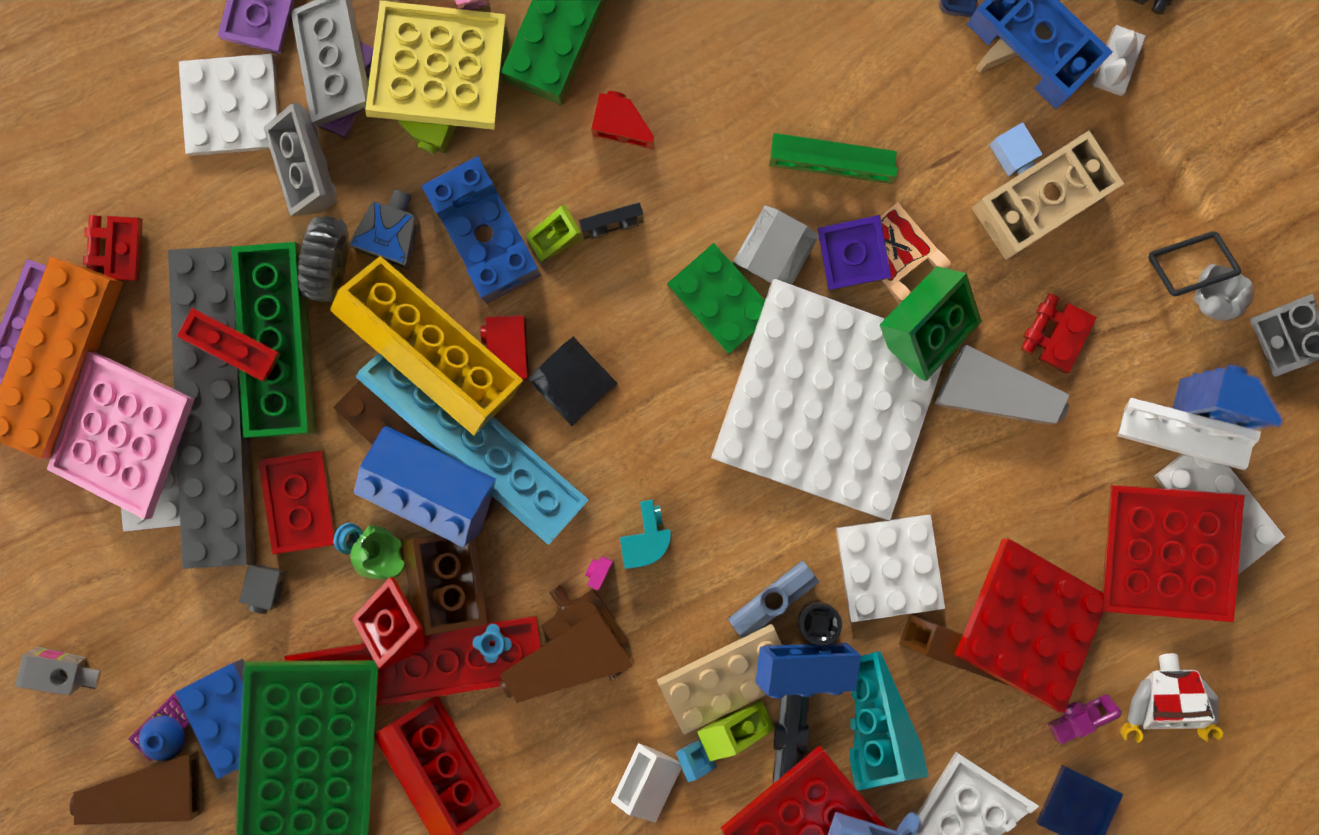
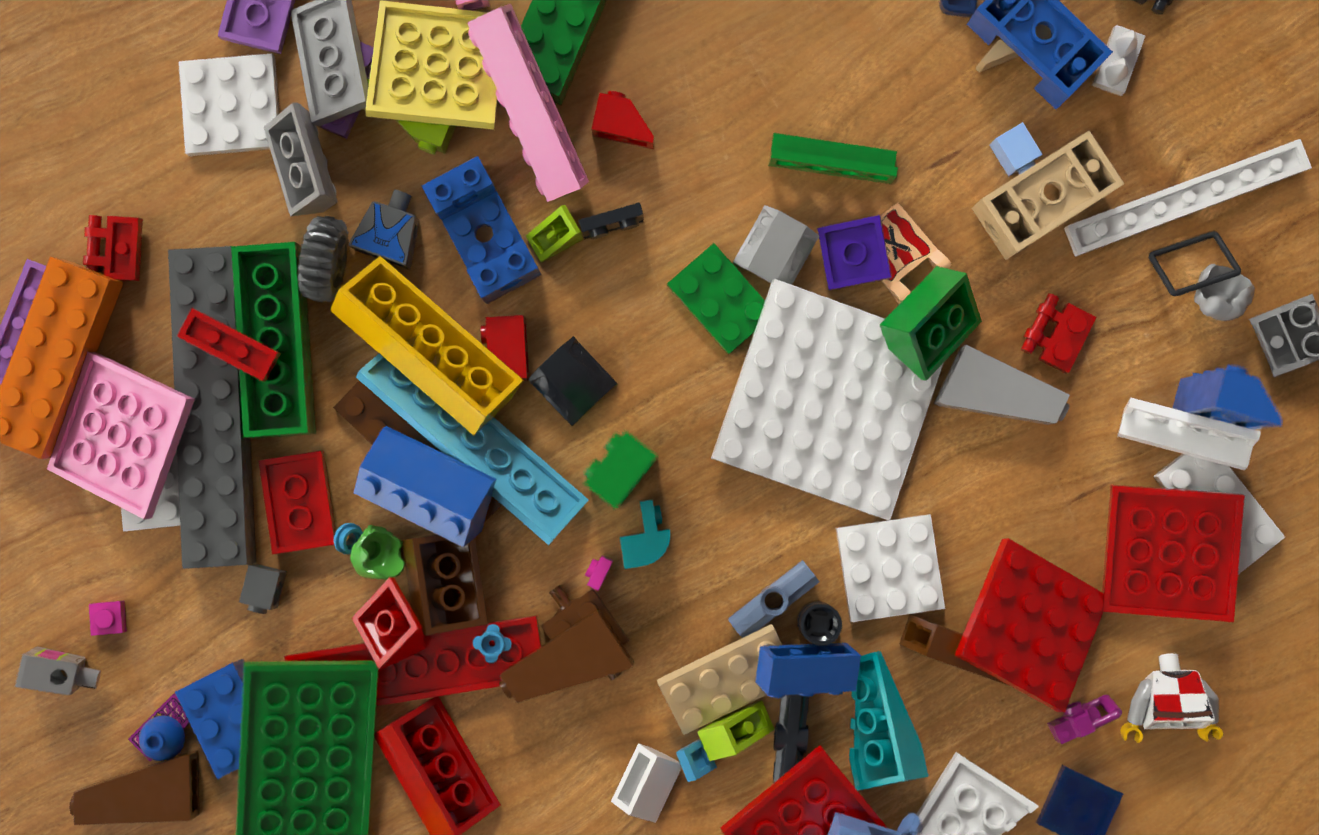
none -> dark pink plate [89,600,127,636]
none -> bright pink brick [467,4,589,202]
none -> green brick [583,430,658,509]
none -> white plate [1064,139,1312,257]

